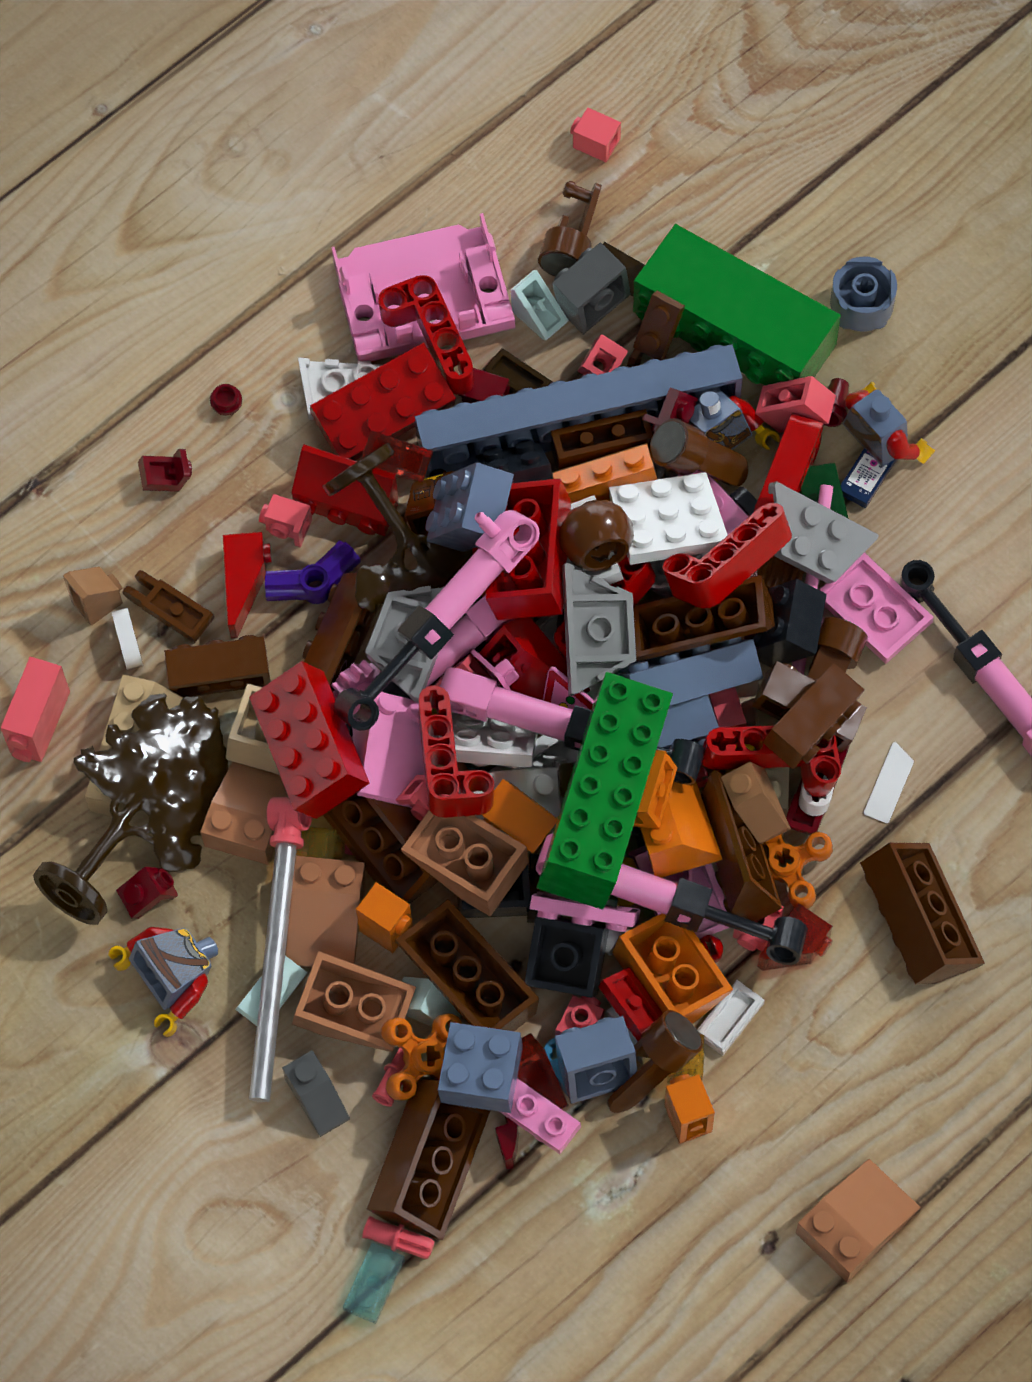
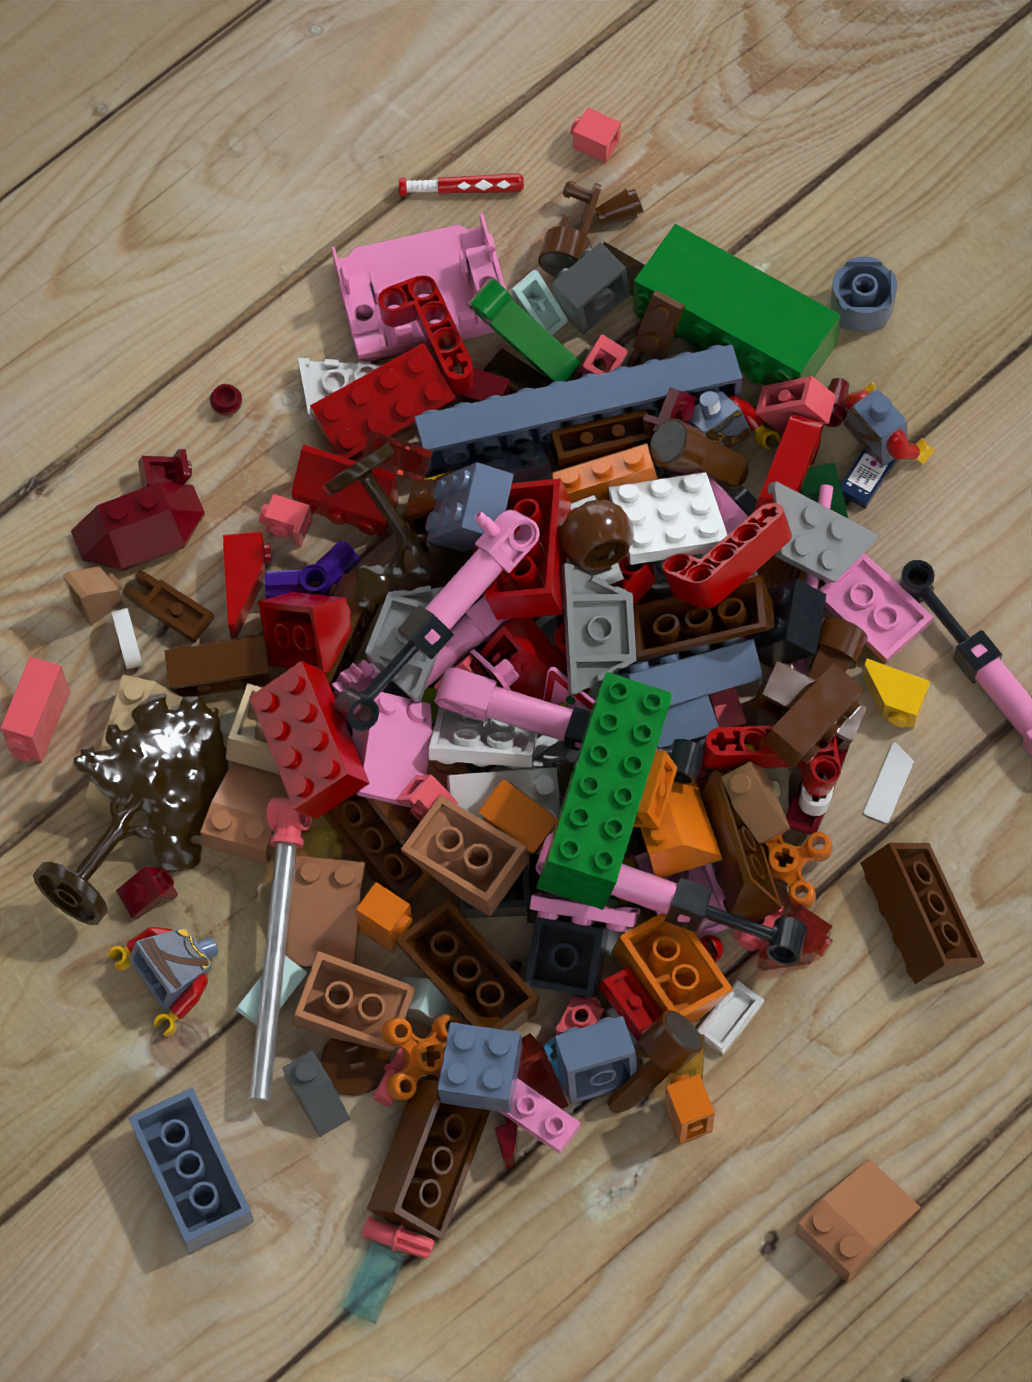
red beam [419,685,494,818] -> none
none -> dark red wedge [71,482,205,571]
none -> sand blue brick [128,1087,254,1253]
none -> red slope [258,592,352,673]
none -> reddish brown piece [321,1038,390,1096]
none -> red piece [399,173,524,197]
none -> green beam [467,278,581,382]
none -> reddish brown cone [595,189,644,226]
none -> yellow slope [862,659,930,729]

